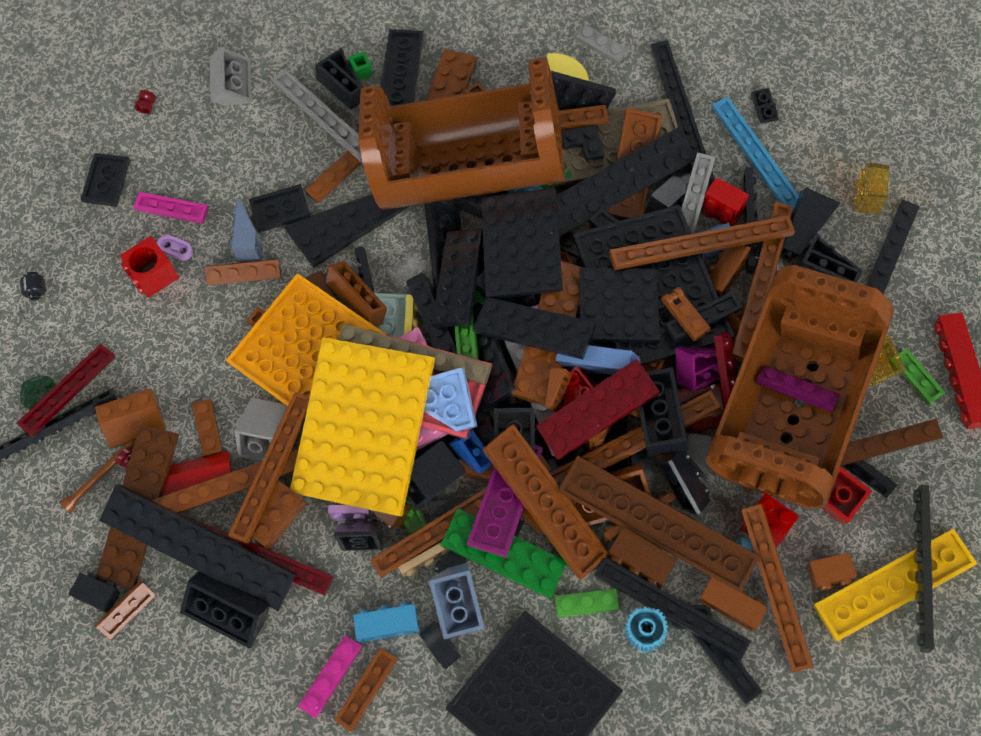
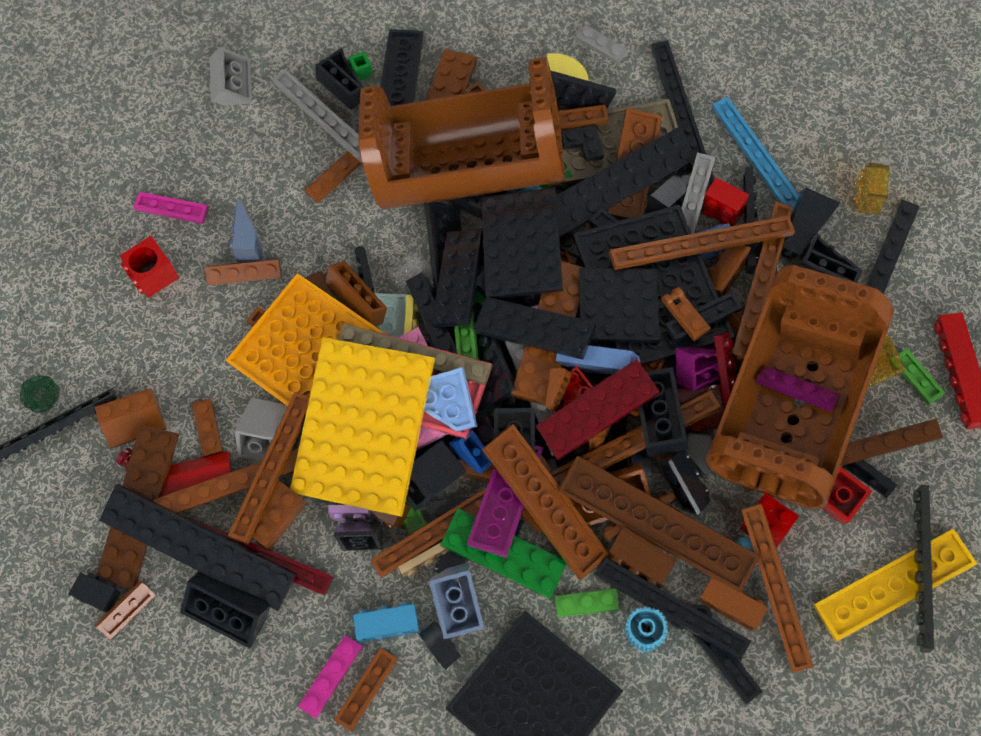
dark red plate [17,344,116,437] -> none
black head [19,272,46,301] -> none
dark orange piece [59,440,135,513] -> none
black plate [81,153,131,207] -> none
dark red wheel [134,90,157,114] -> none
lavender plate [157,235,193,261] -> none
black plate [249,184,310,233] -> none
black wing [284,194,410,268] -> none
black slope [751,88,779,124] -> none
dark orange brick [806,553,857,591] -> none

